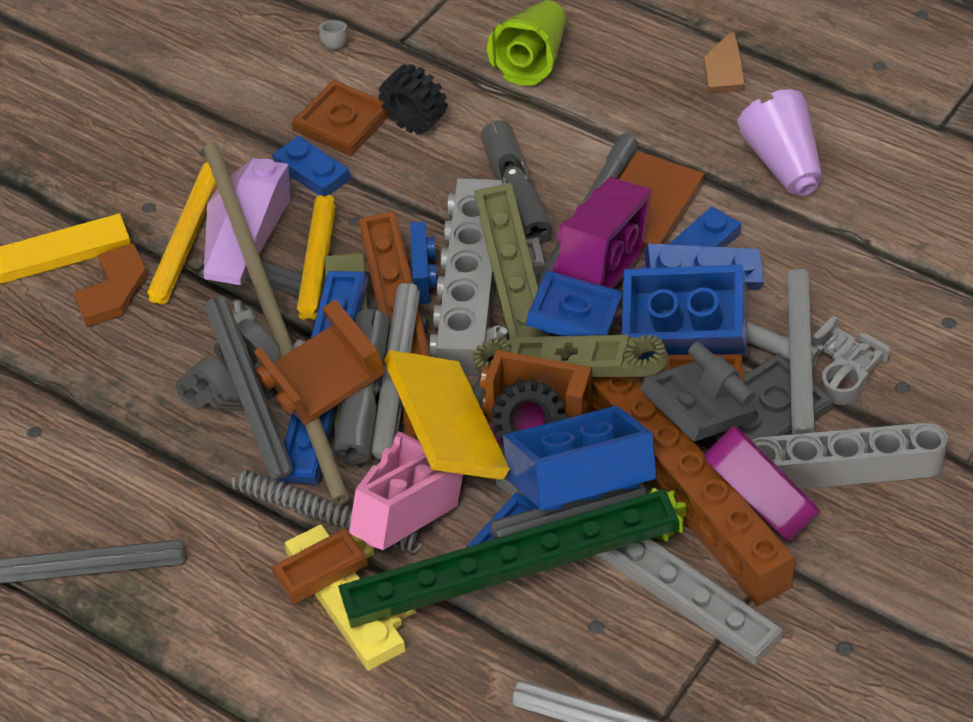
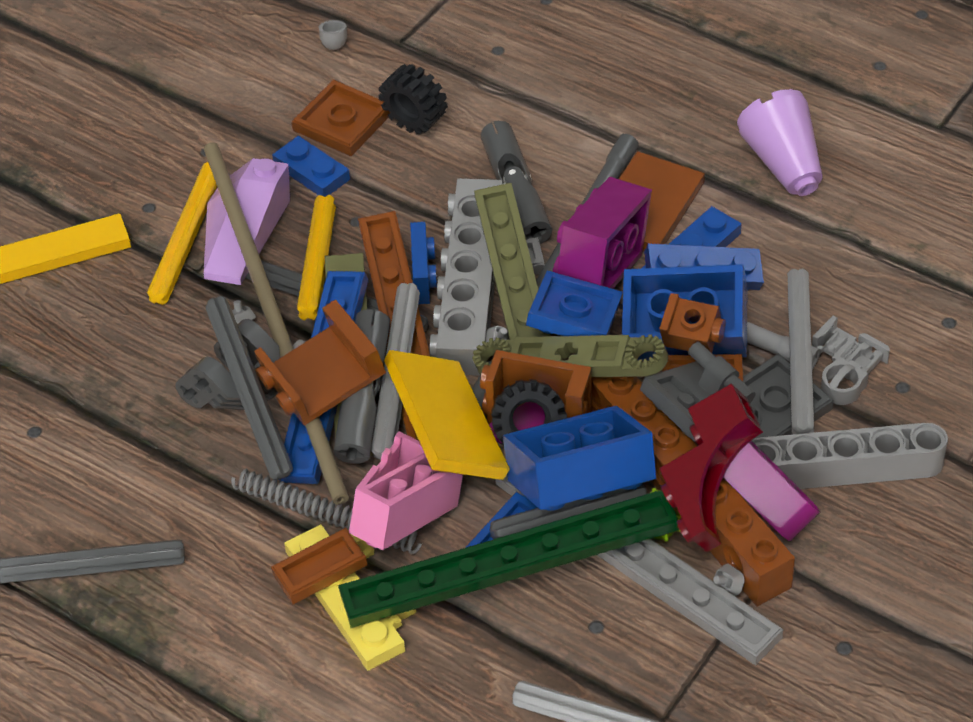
dark orange tile [73,243,147,327] -> none
lime cone [487,0,566,86] -> none
medium nougat slope [703,33,744,93] -> none
none -> dark orange brick [659,293,726,353]
none -> dark red arch [659,383,763,552]
none -> light grey rock [713,564,745,596]

